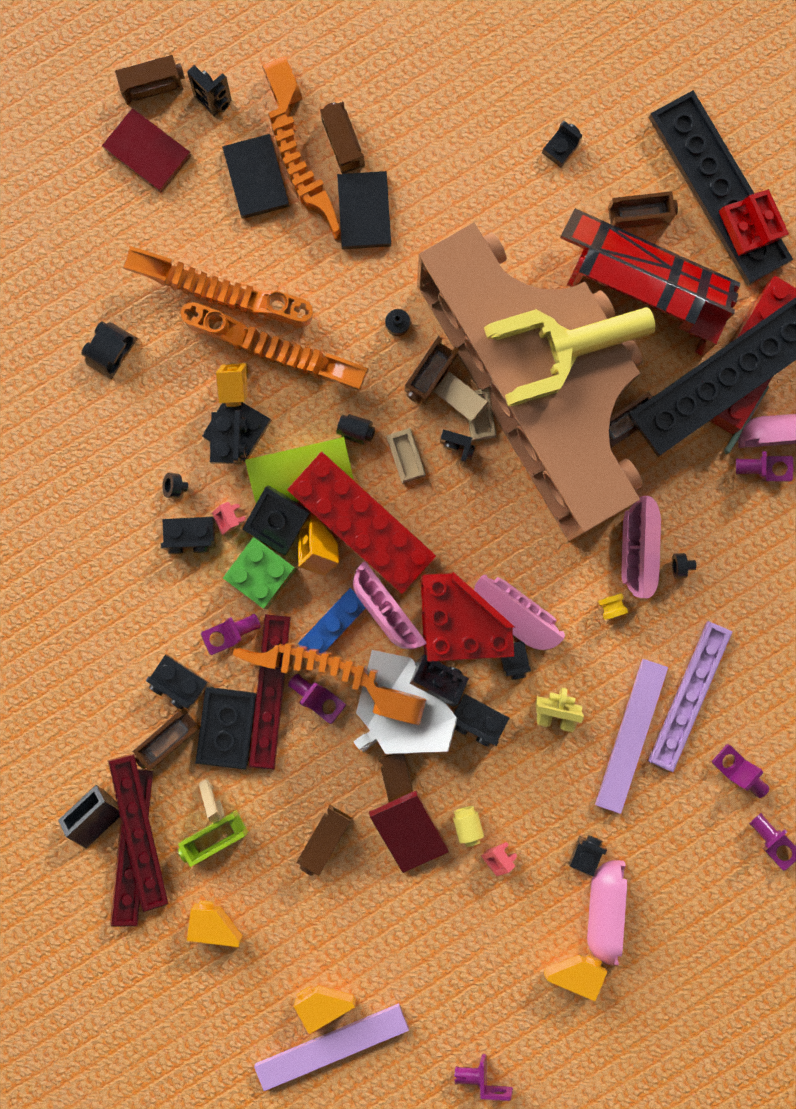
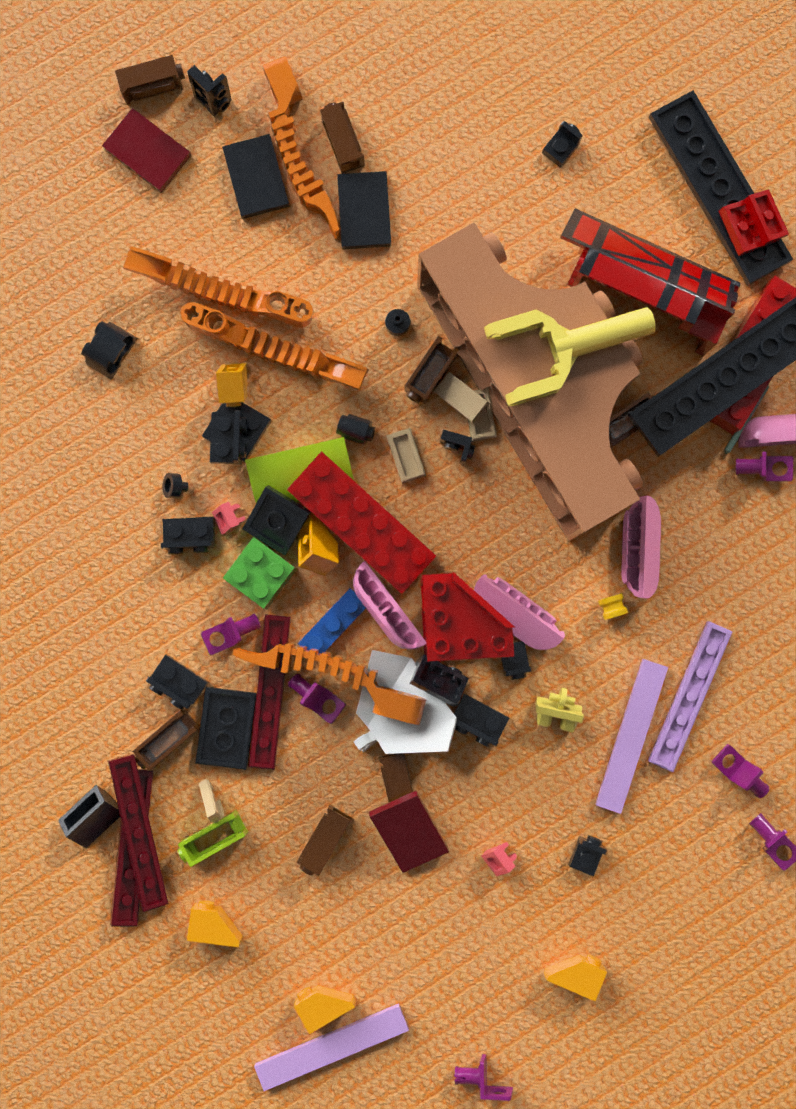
light yellow brick [453,806,484,847] -> none
bright pink brick [587,860,627,966] -> none
reddish brown window [608,191,678,229] -> none
black tile [672,553,696,579] -> none

